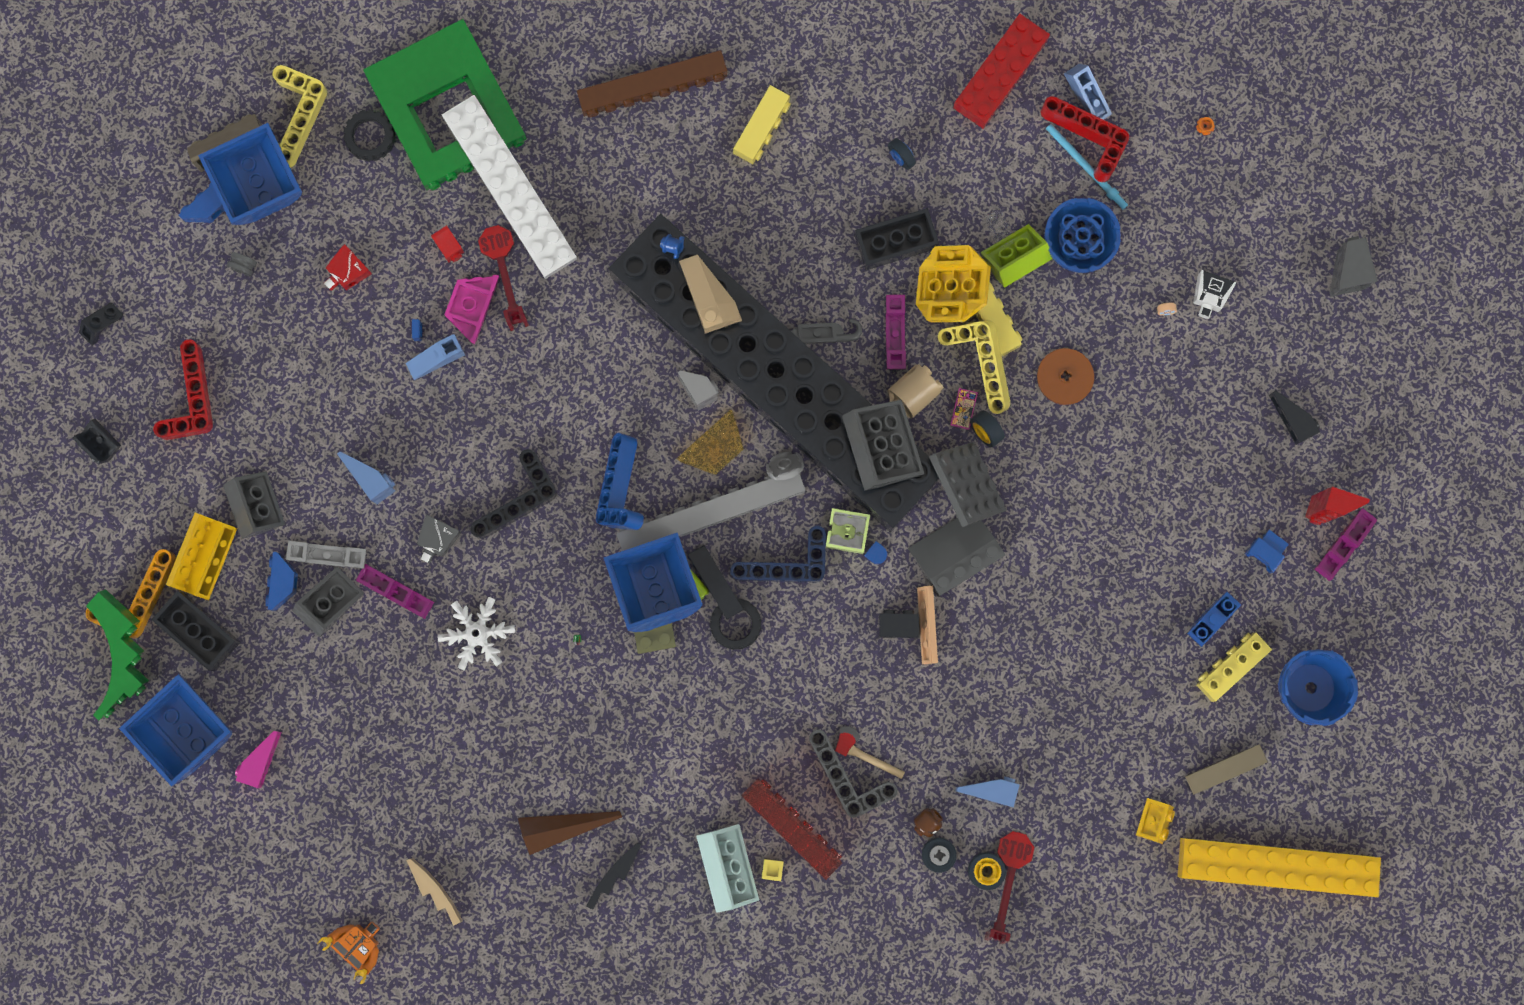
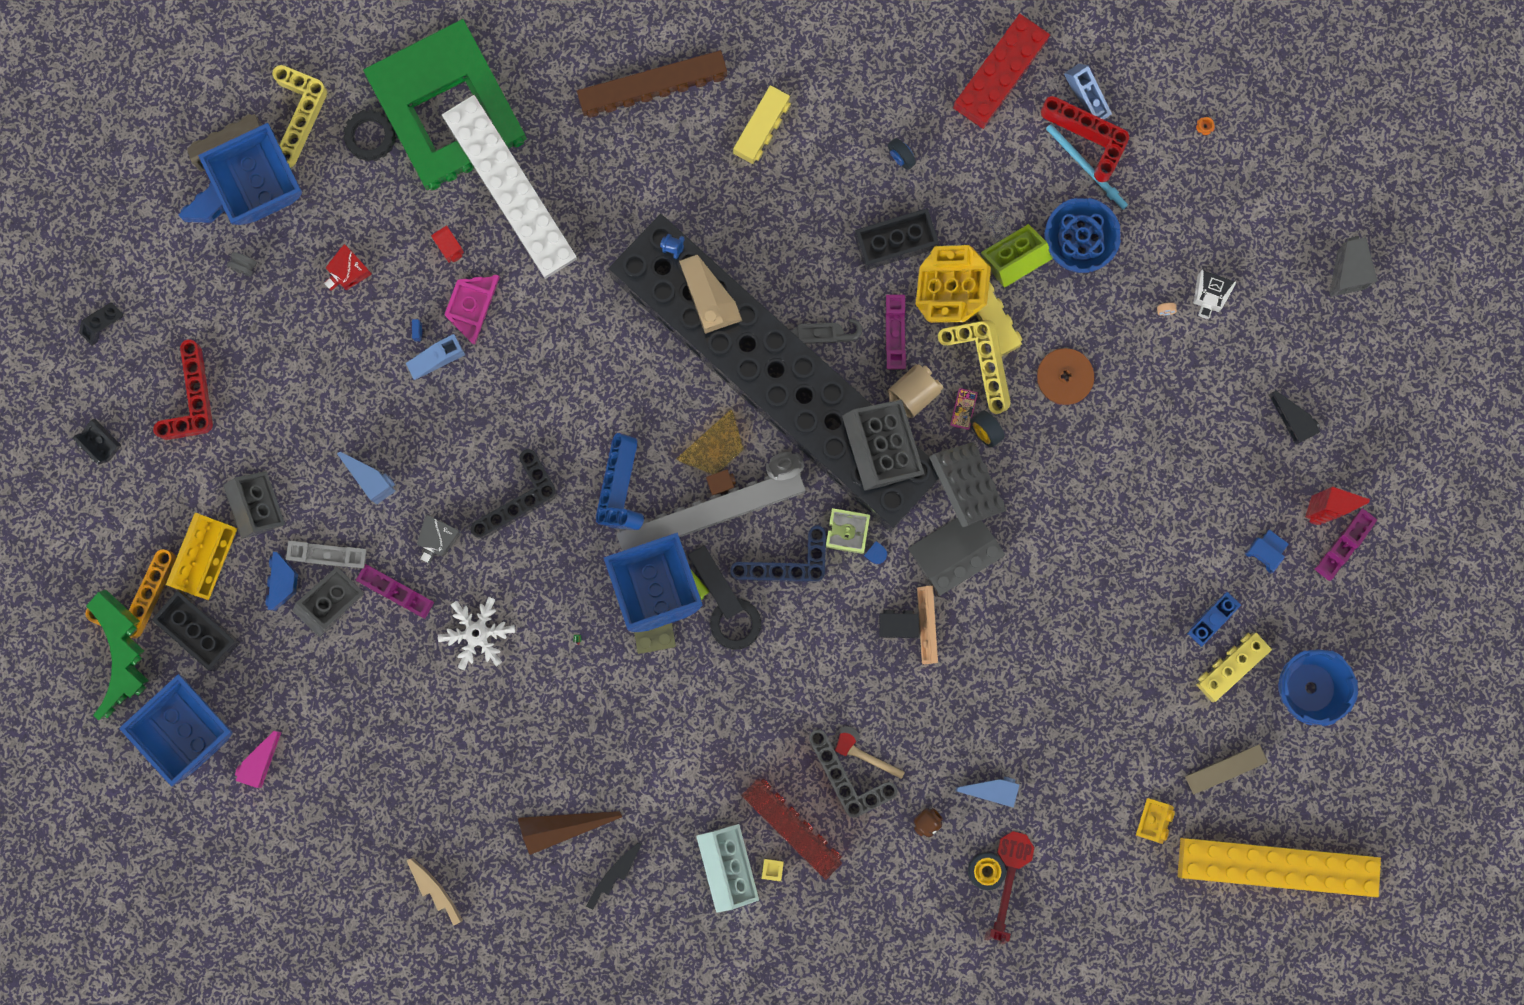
orange torso [317,921,380,984] -> none
dark red piece [478,225,529,331] -> none
light grey slope [677,370,719,411] -> none
black wheel [921,837,957,873] -> none
none -> reddish brown brick [706,469,736,496]

